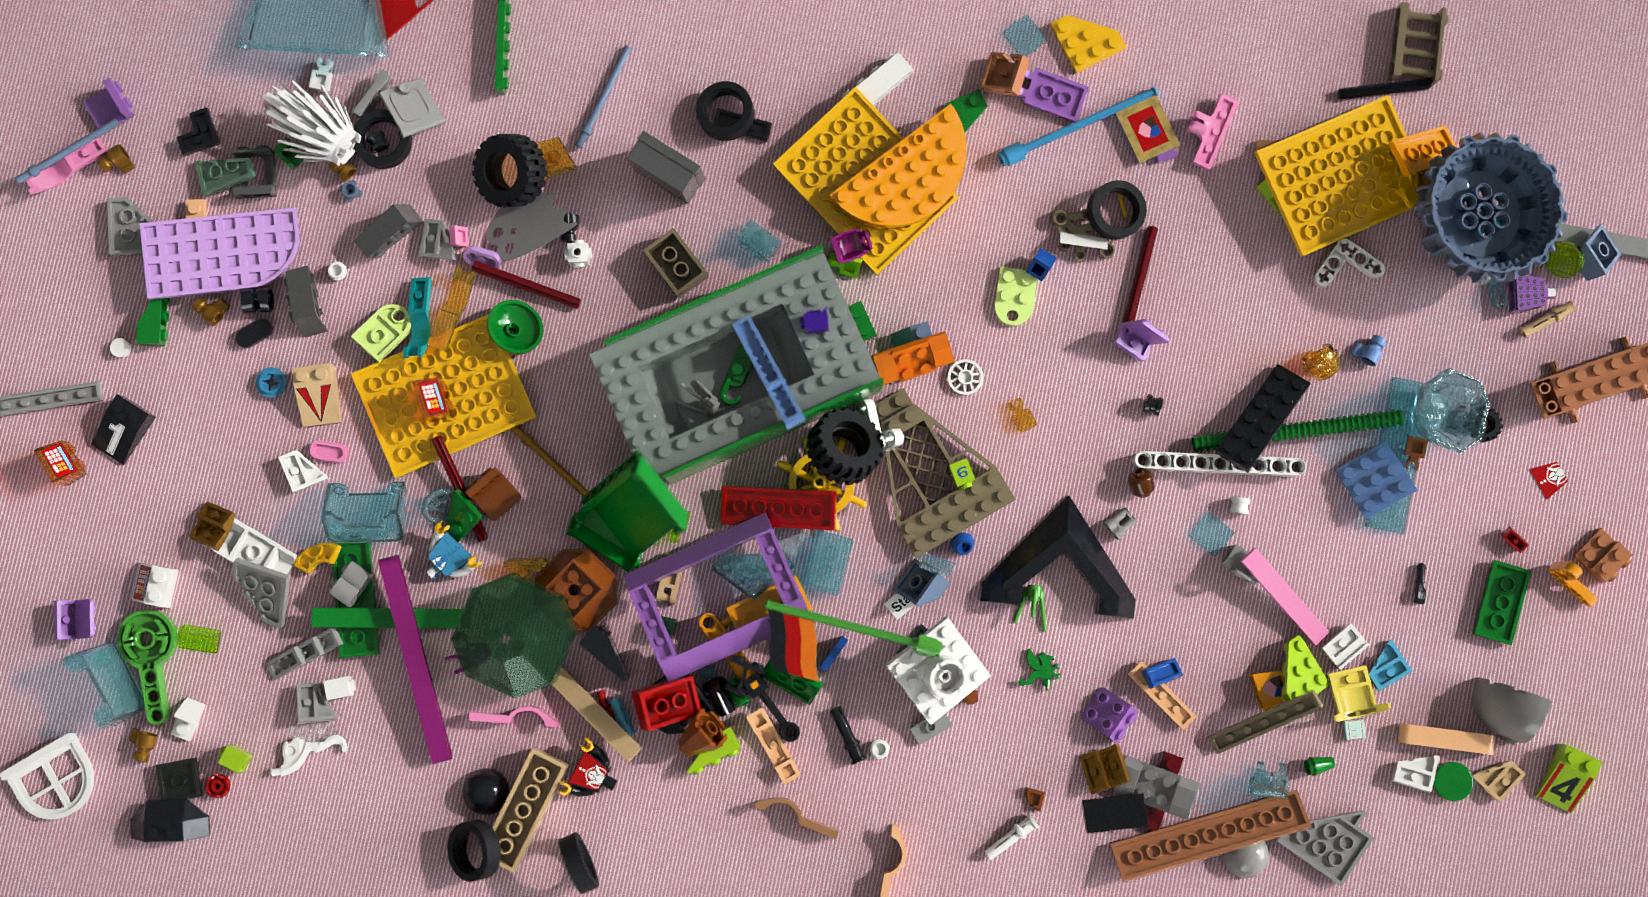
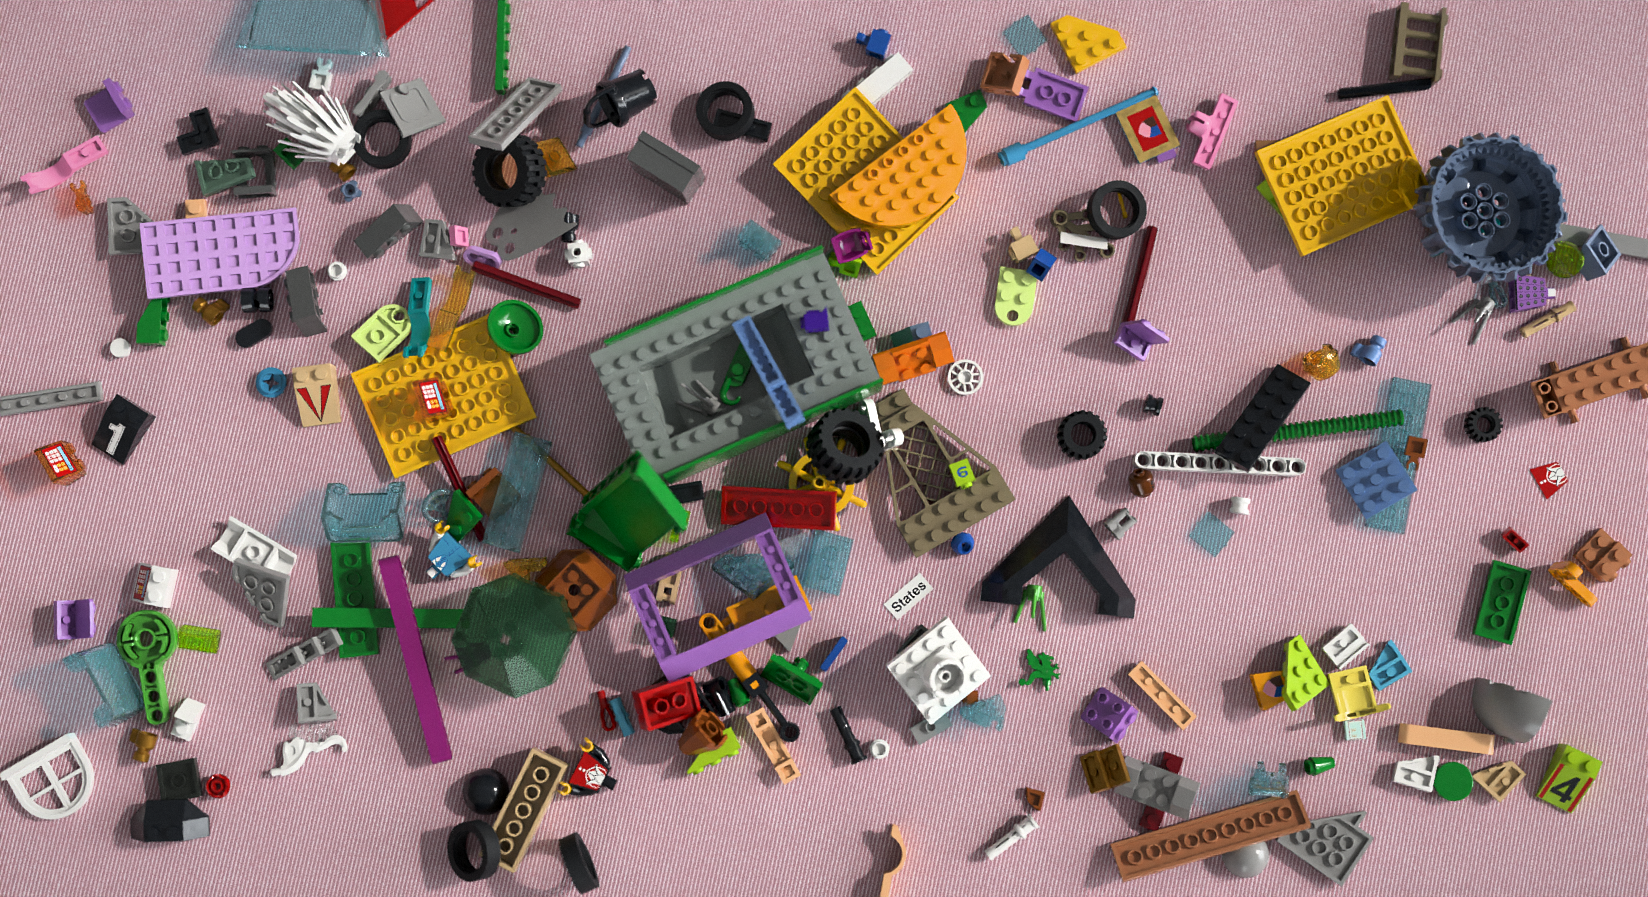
sand blue bar [15,118,120,184] -> none
pearl gold piece [97,144,135,174] -> none
pearl gold slope [189,501,235,551] -> none
lime brick [218,744,253,774] -> none
white wing [278,450,328,493] -> none
yellow tile [293,543,342,574] -> none
bright pink tile [309,440,349,463] -> none
white brick [323,676,356,700] -> none
light grey brick [329,561,374,607] -> none
black wheel [366,131,389,153] -> none
bright pink piece [469,706,559,727] -> none
tan tile [548,667,642,762] -> none
black slope [579,625,630,682] -> none
dark tan brick [643,228,709,299] -> none
clear light blue plate [696,663,718,682] -> none
black plate [724,654,767,699] -> none
medium nougat piece [754,797,839,839] -> none
flag [764,599,943,681] -> none
sand blue slope [892,558,950,606] -> none
clear light blue piece [919,554,956,577] -> none
clear yellow plate [1008,398,1038,434] -> none
black sticker [1082,793,1149,833] -> none
blue tile [1142,658,1183,689] -> none
dark tan plate [1208,689,1323,754] -> none
light grey piece [1221,544,1258,586] -> none
bright pink tile [1240,548,1329,645] -> none
white beam [1313,239,1385,288] -> none
light orange plate [1388,125,1457,177] -> none
clear light blue rock [1411,368,1490,454] -> none
black piece [1414,563,1426,604] -> none
none -> clear orange plate [70,180,94,215]
none -> light grey plate [468,77,562,151]
none -> clear light blue plate [482,431,552,553]
none -> black piece [583,69,657,129]
none -> black tile [667,480,705,504]
none -> blue brick [856,28,891,61]
none -> clear light blue piece [960,694,1006,731]
none -> tan brick [1007,226,1039,264]
none -> black tyre [1057,410,1107,460]
none -> light grey plant [1451,296,1495,345]

